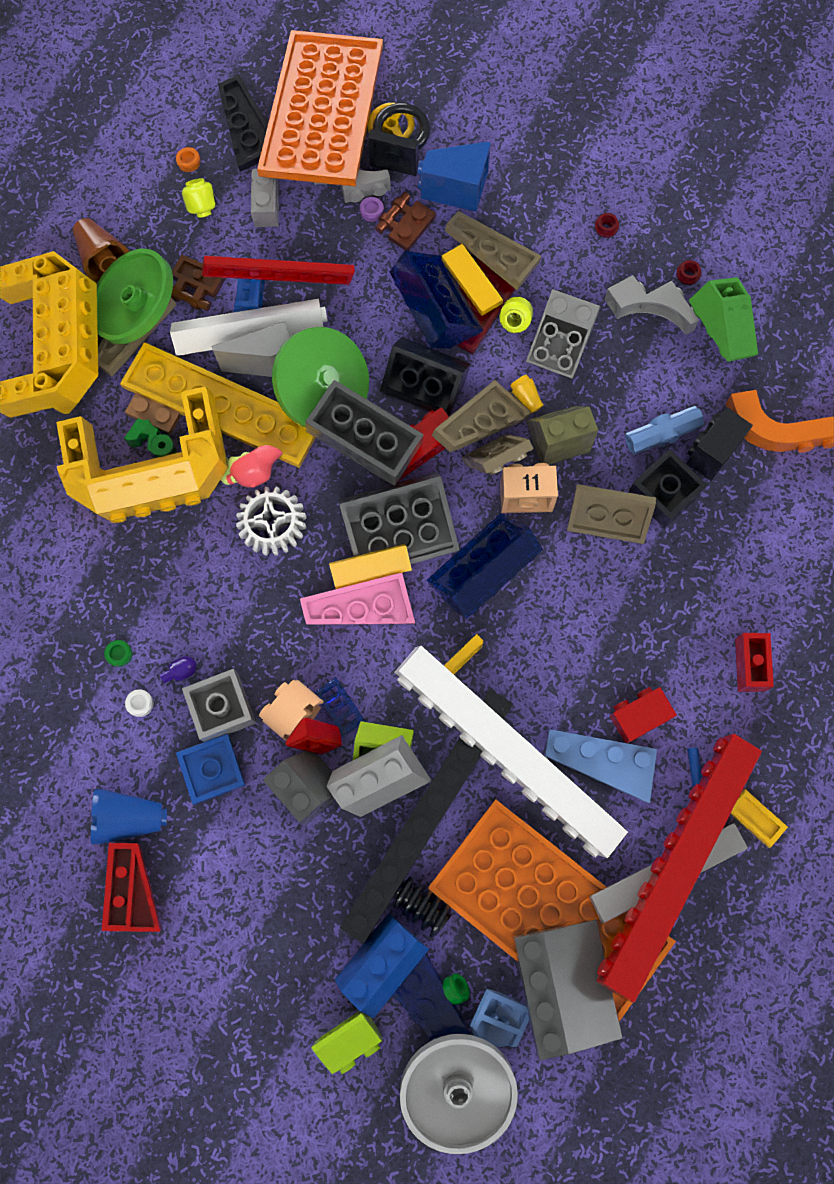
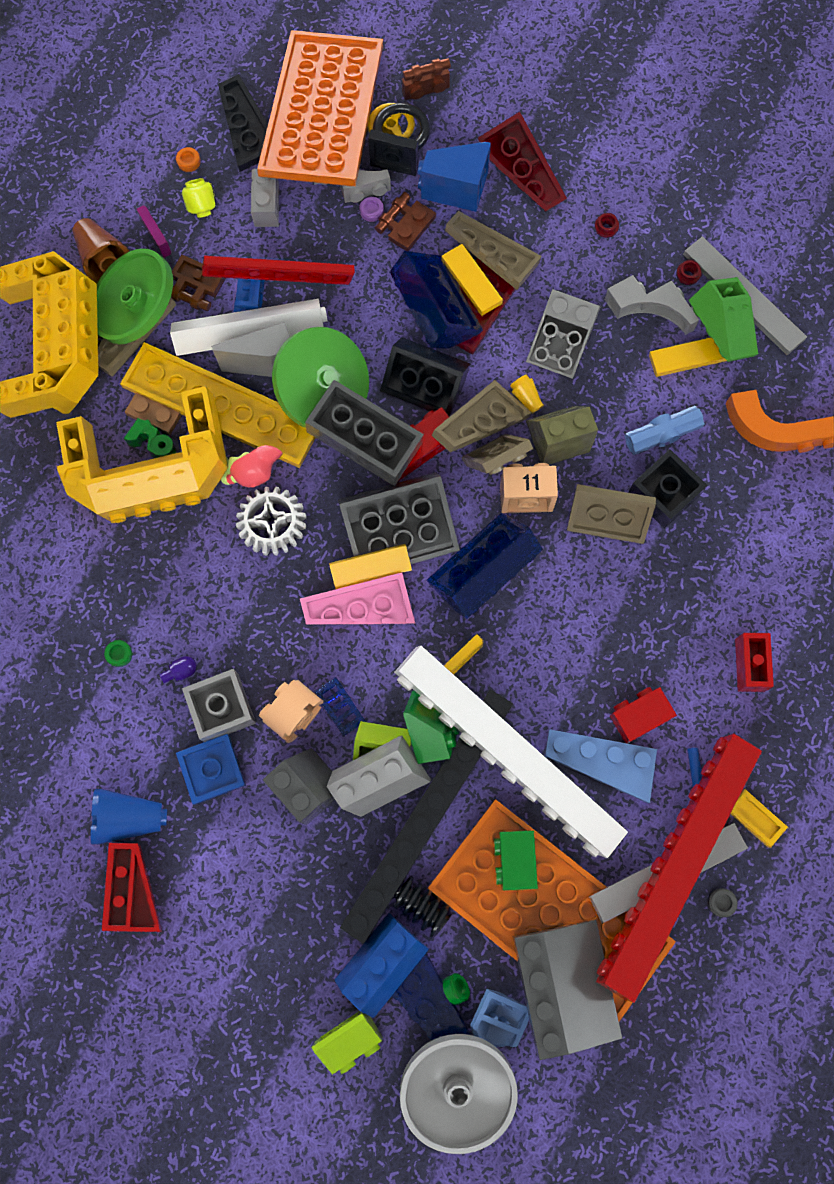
white tile [125,690,154,717] -> none
red slope [286,717,342,755] -> none
neon yellow head [499,297,533,333] -> none
black brick [686,407,753,481] -> none
none -> magenta tile [136,205,172,258]
none -> copper plate [402,58,451,101]
none -> green slope [403,690,460,764]
none -> dark red wedge [478,112,567,211]
none -> green brick [494,831,538,891]
none -> yellow tile [649,337,727,377]
none -> light grey tile [683,236,807,355]
none -> dark grey tile [708,888,738,917]

